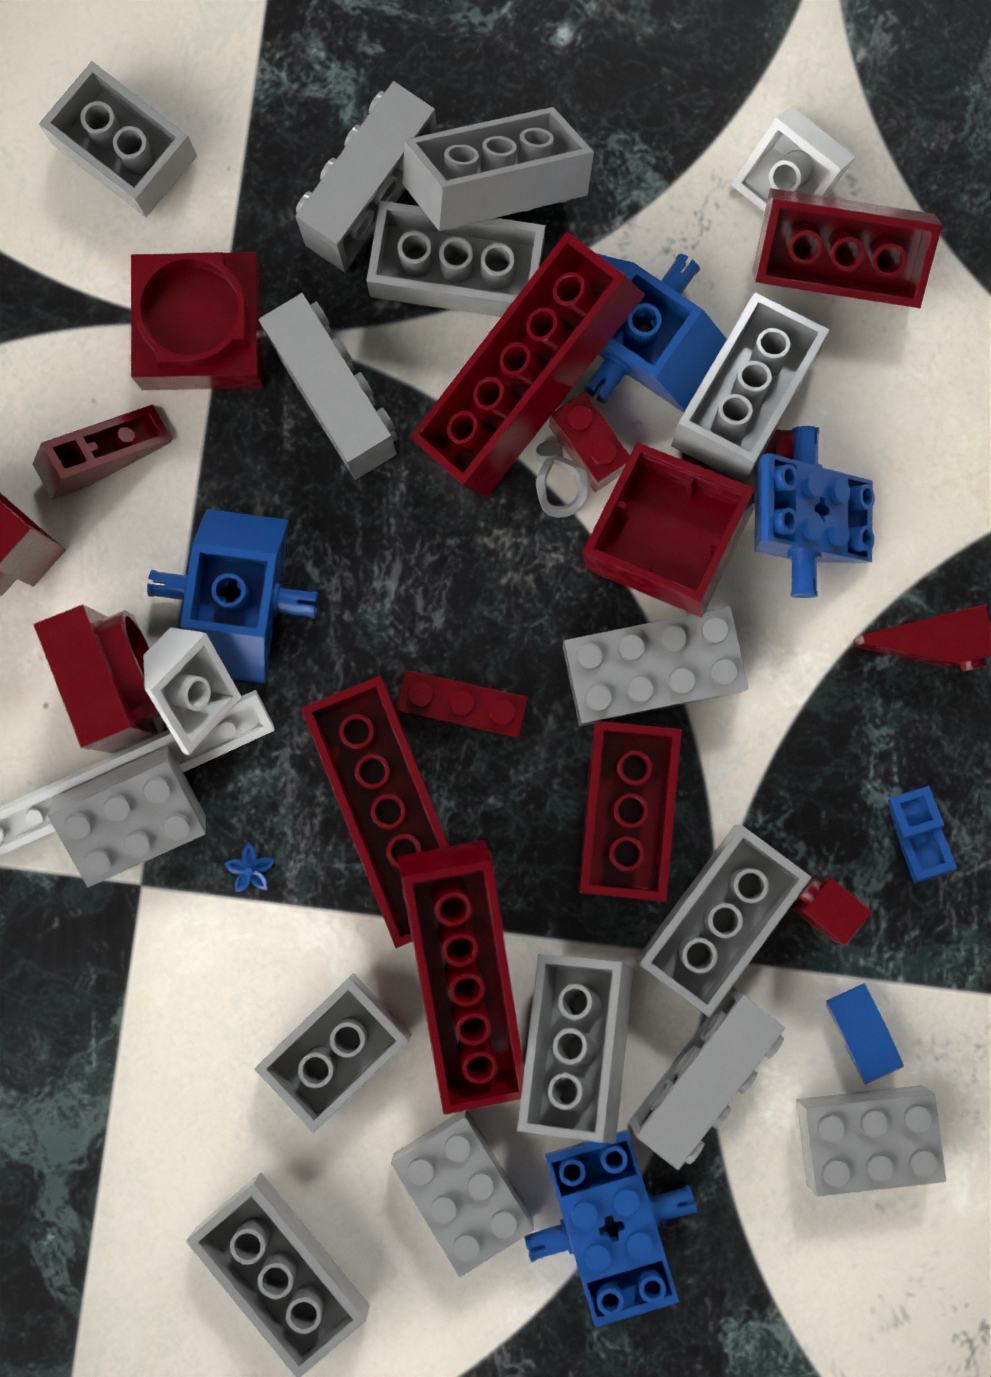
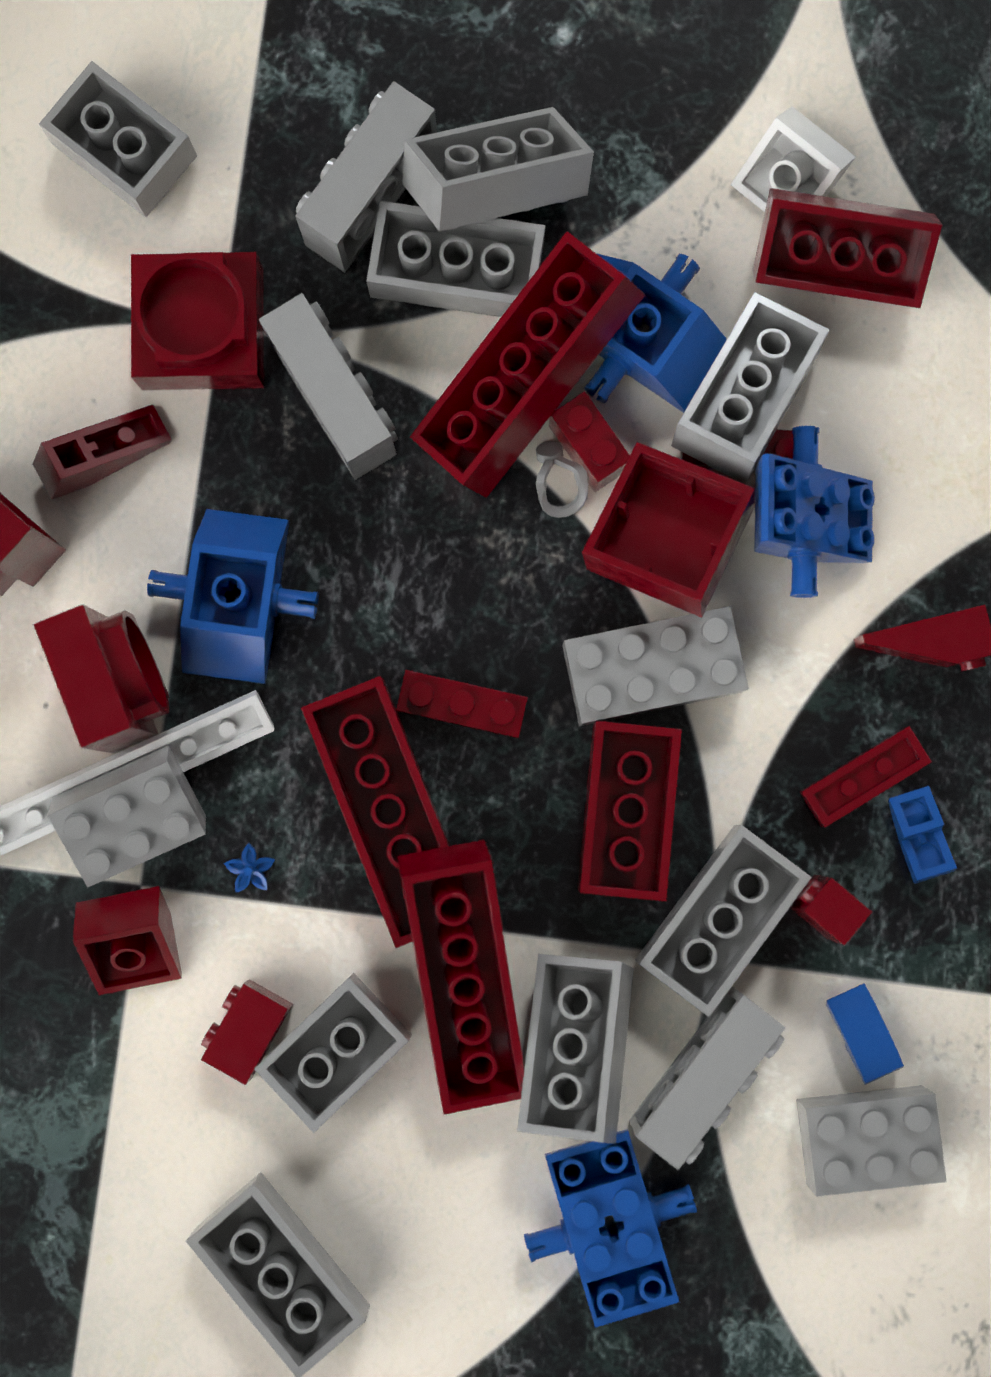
white slope [144,627,241,755] -> none
light grey brick [391,1110,534,1278] -> none
none -> dark red slope [73,886,182,995]
none -> dark red brick [201,979,293,1085]
none -> dark red plate [800,726,932,828]

